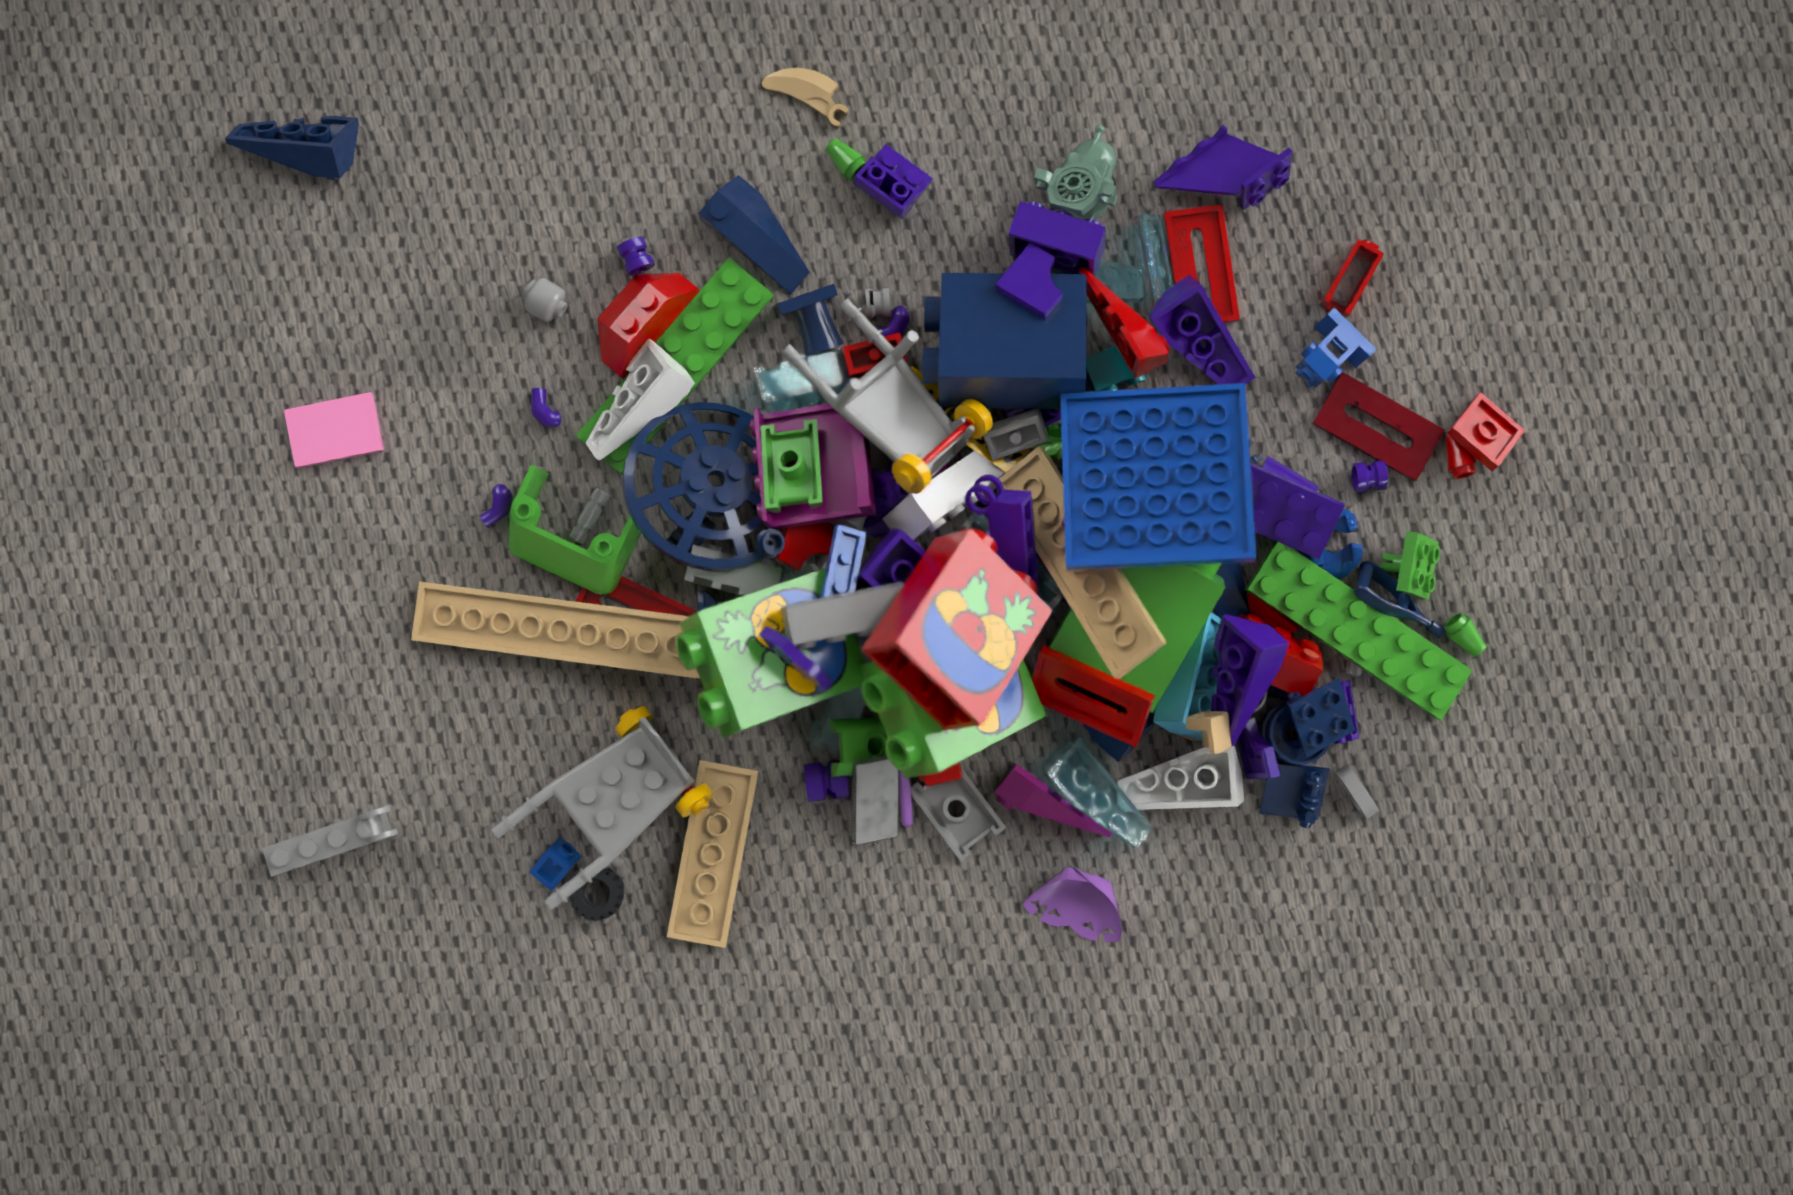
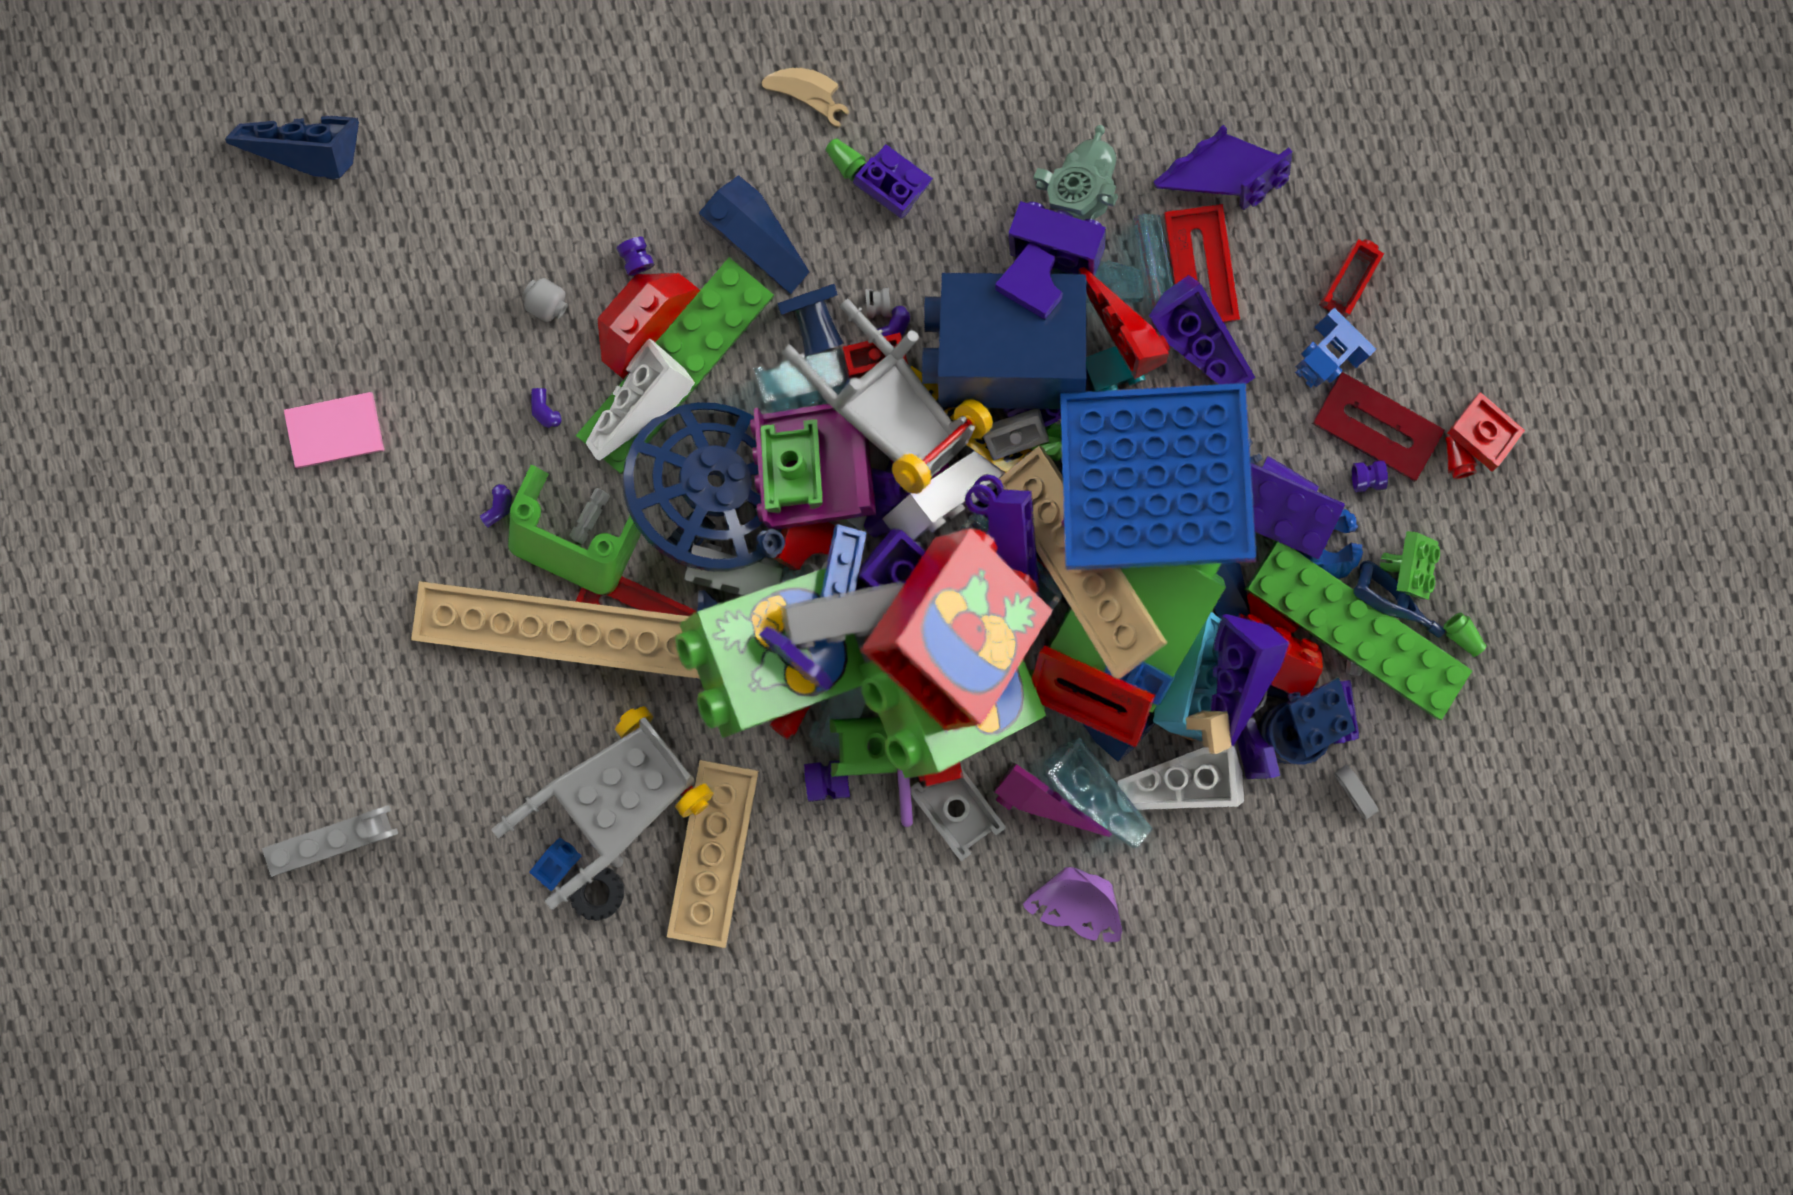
flat silver piece [852,755,899,846] -> none
dark blue hinge [1259,762,1330,828] -> none
none -> red cone [769,705,812,740]
none -> blue slope [1104,661,1174,705]

